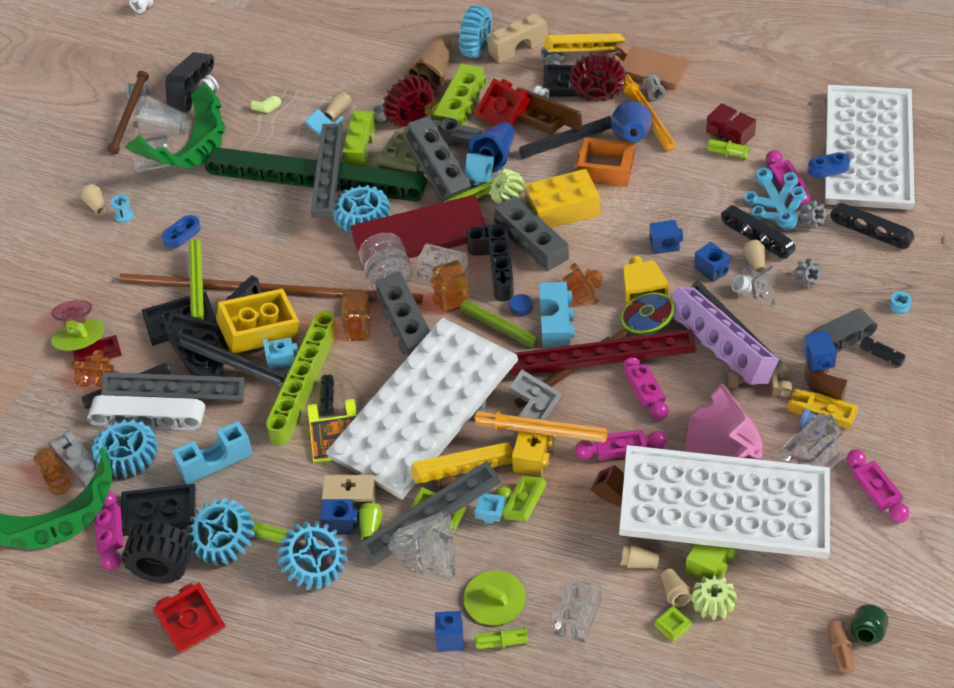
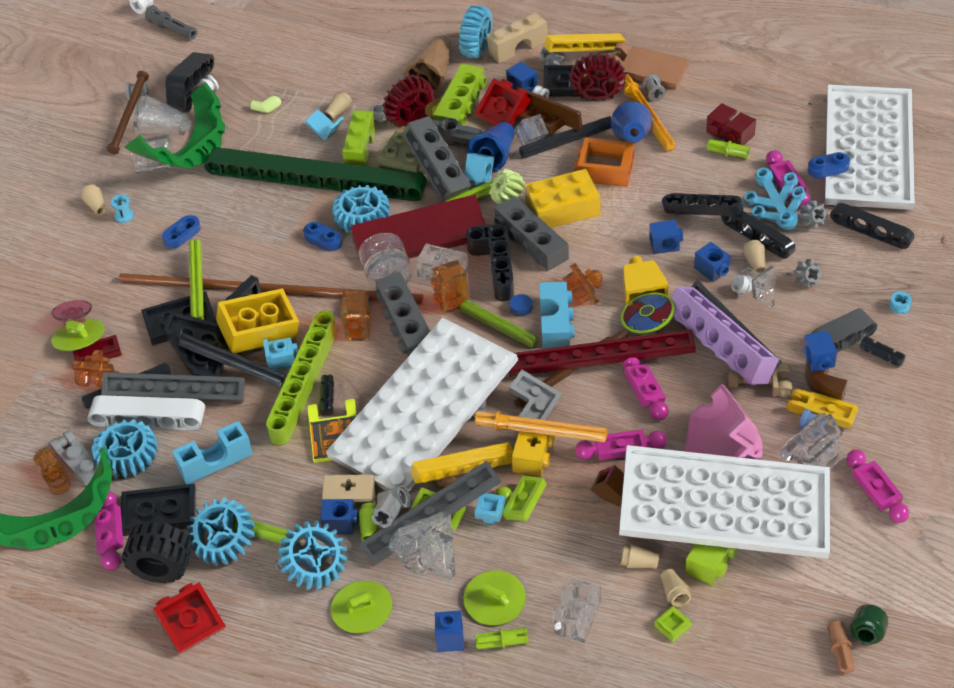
dark grey plate [311,123,344,218] -> none
yellowish green gear [691,575,737,621] -> none
none -> dark grey pin [145,5,197,40]
none -> blue plate [303,222,343,251]
none -> lime shield [331,581,393,633]
none -> light grey piece [371,486,410,528]
none -> blue brick [506,61,538,92]
none -> clear brick [514,114,549,146]
none -> black beam [662,193,744,216]

